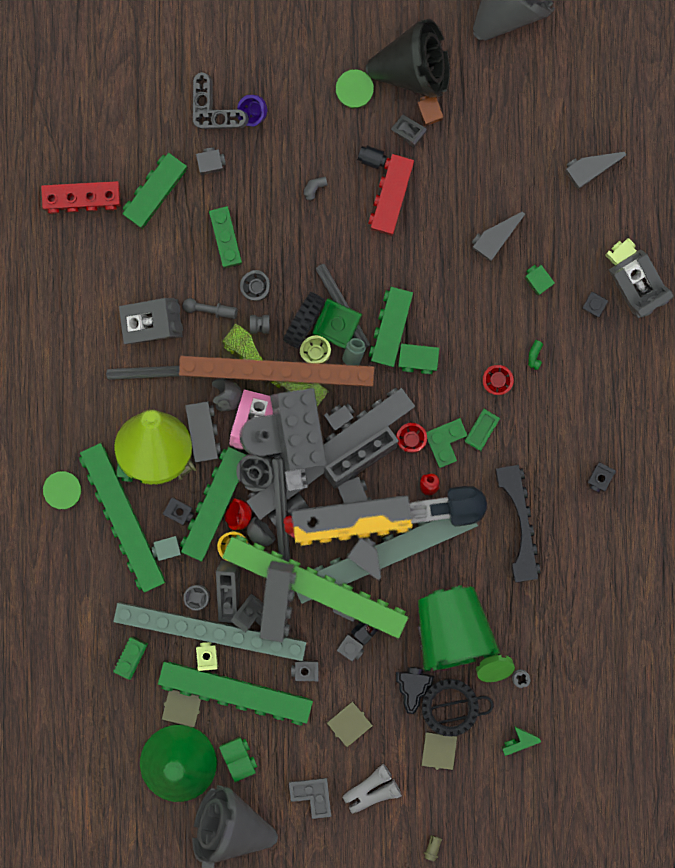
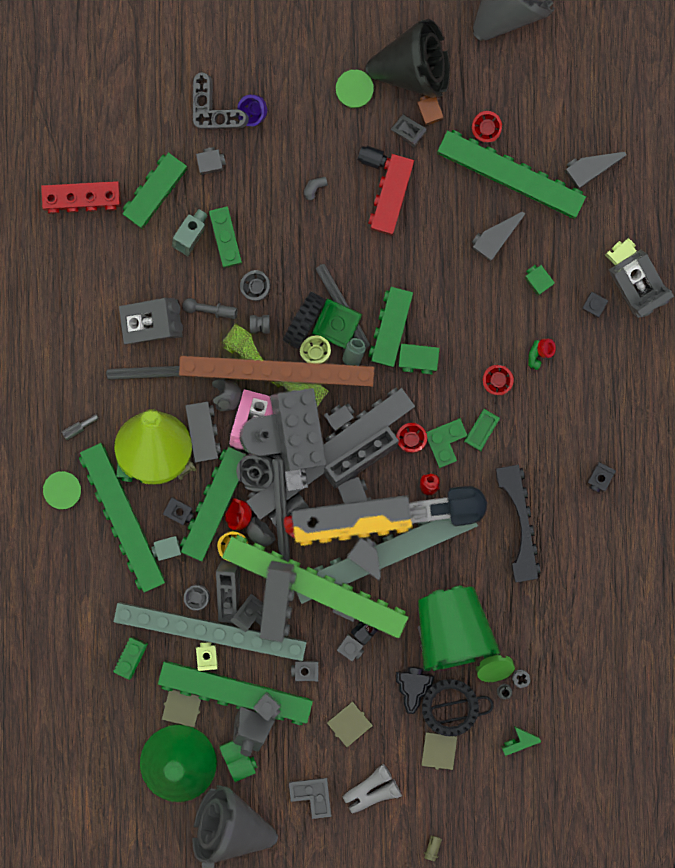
none -> flat silver axle [62,414,99,441]
none -> sand green torso [172,209,208,256]
none -> dark grey torso [233,707,275,756]
none -> dark grey brick [253,692,281,721]
none -> green brick [437,130,586,219]
none -> red helmet [472,111,502,142]
none -> pearl dark grey pin [497,684,512,699]
none -> red tile [537,339,556,358]

